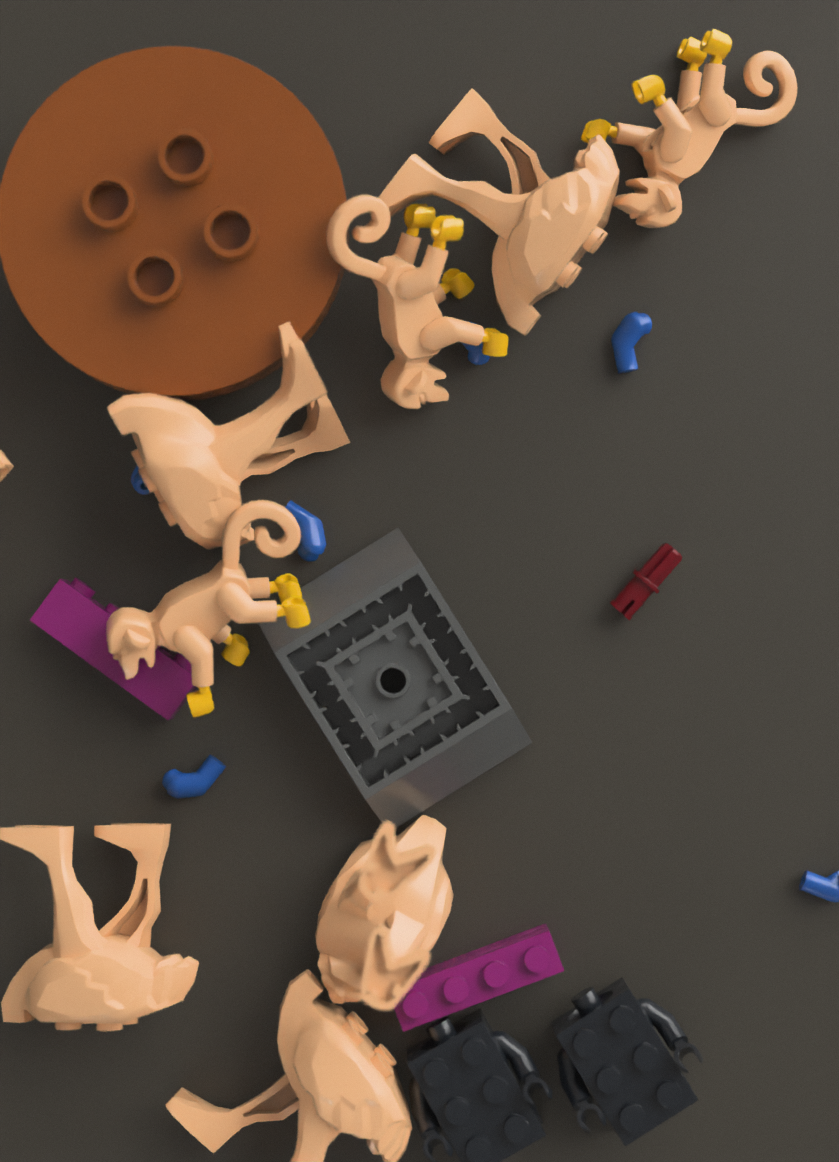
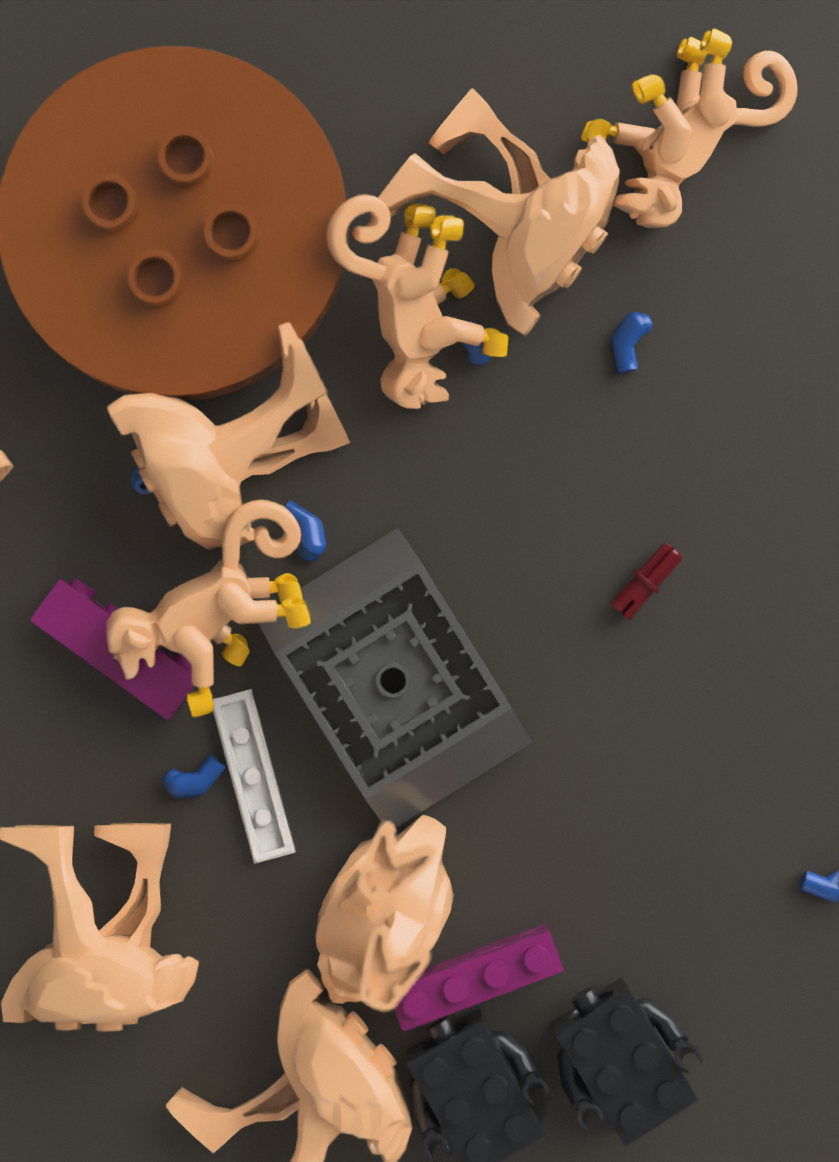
none -> white tile [213,689,296,864]

